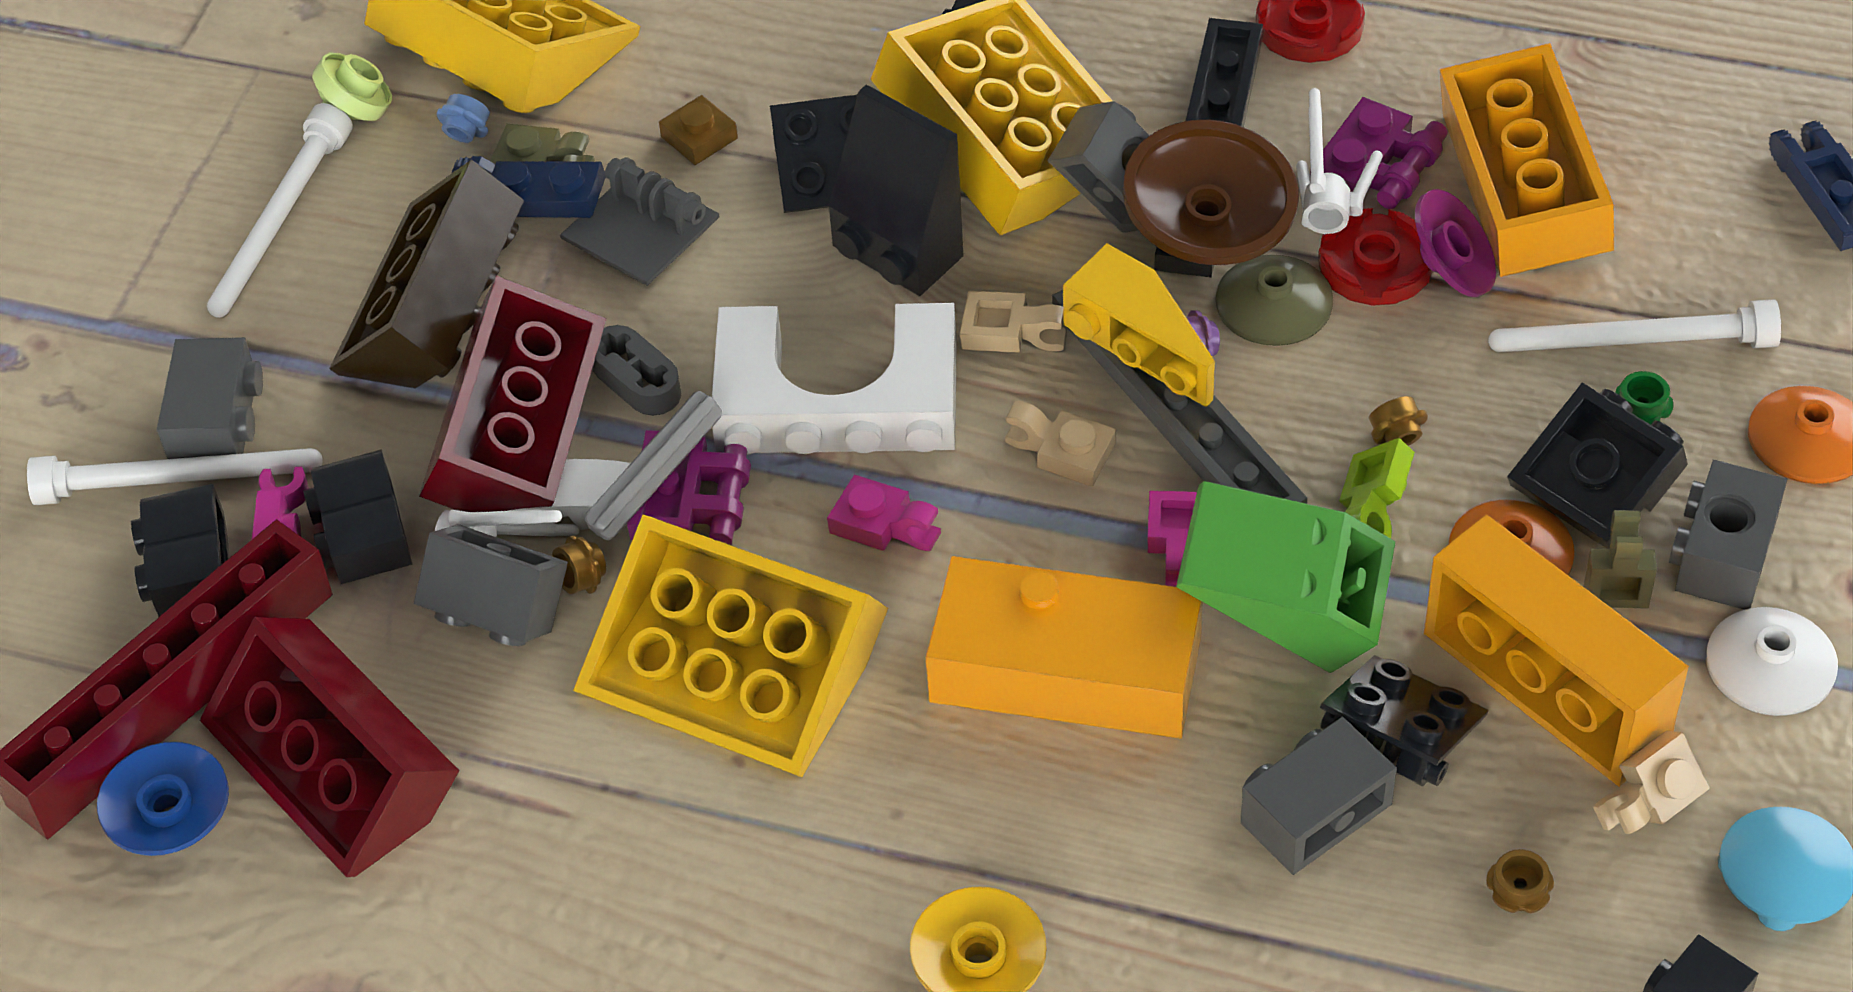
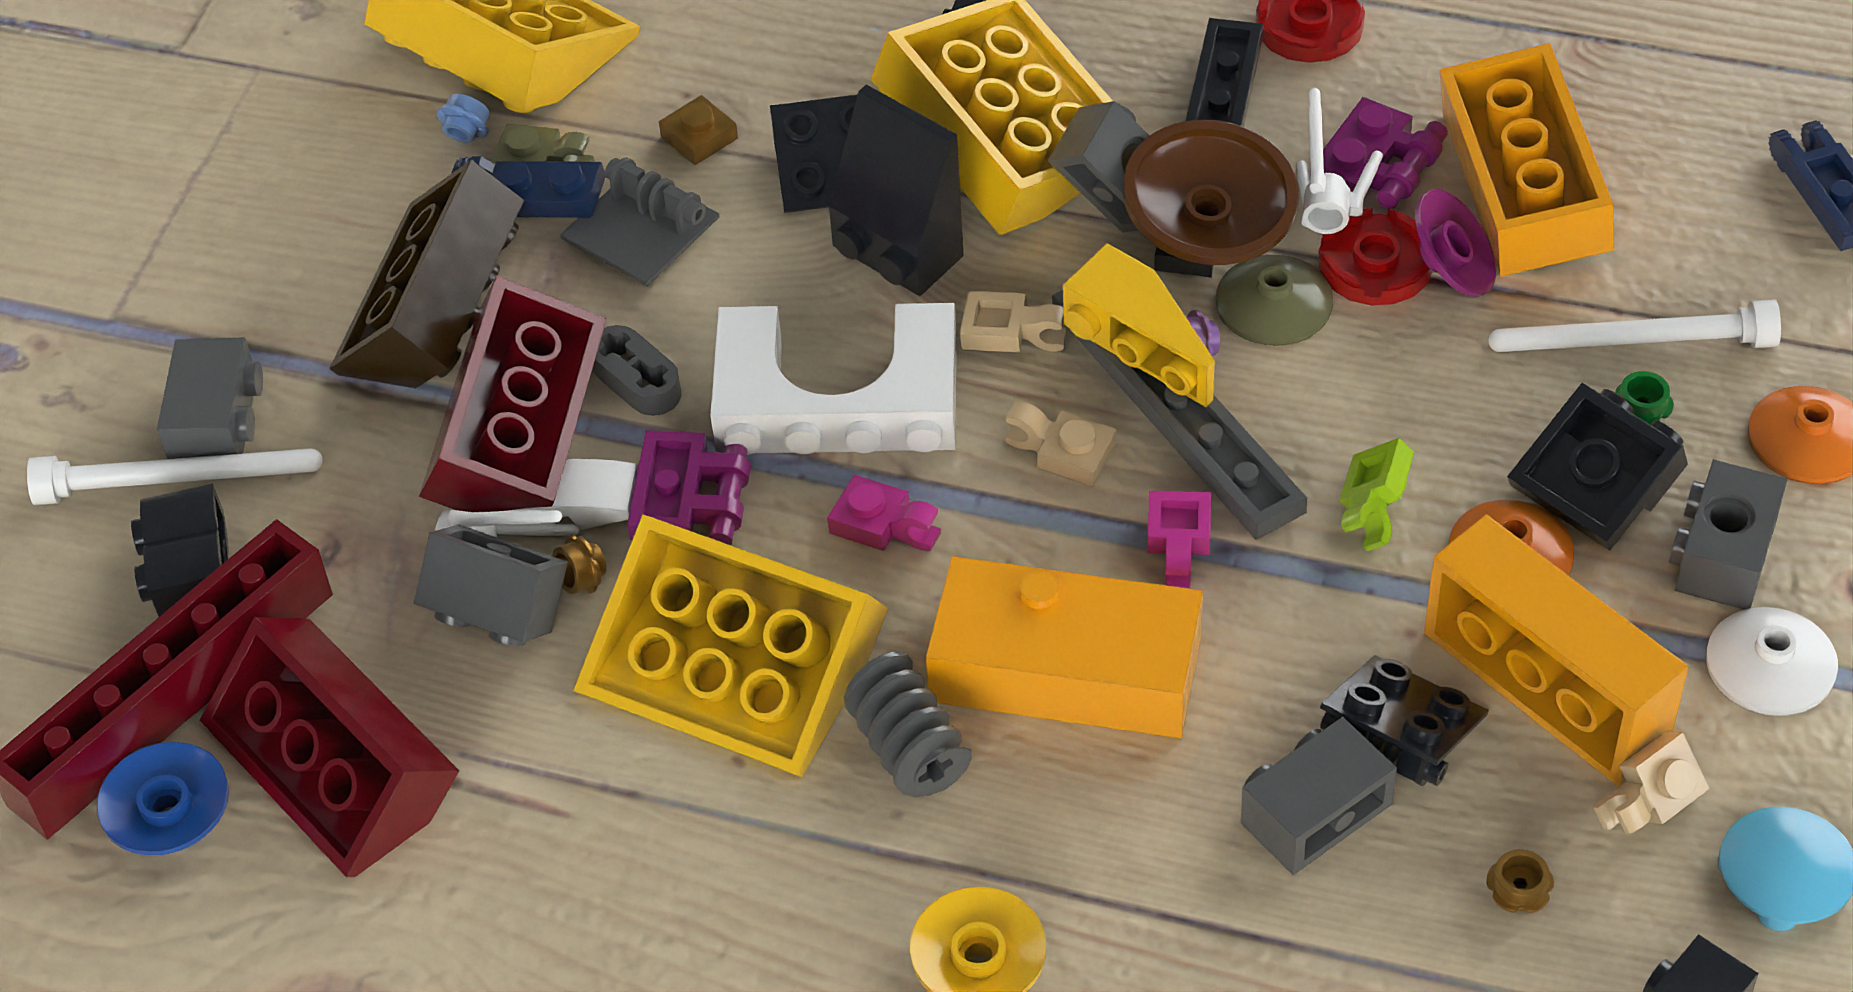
white piece [207,103,353,318] -> none
dark pink plate [252,467,309,539] -> none
black brick [303,449,413,584] -> none
yellowish green plate [312,53,392,121] -> none
light grey axle [584,391,722,540] -> none
bright green slope [1176,481,1396,673] -> none
pearl gold plate [1369,396,1428,446] -> none
olive plate [1583,510,1657,608] -> none
none -> dark grey piece [844,651,972,797]

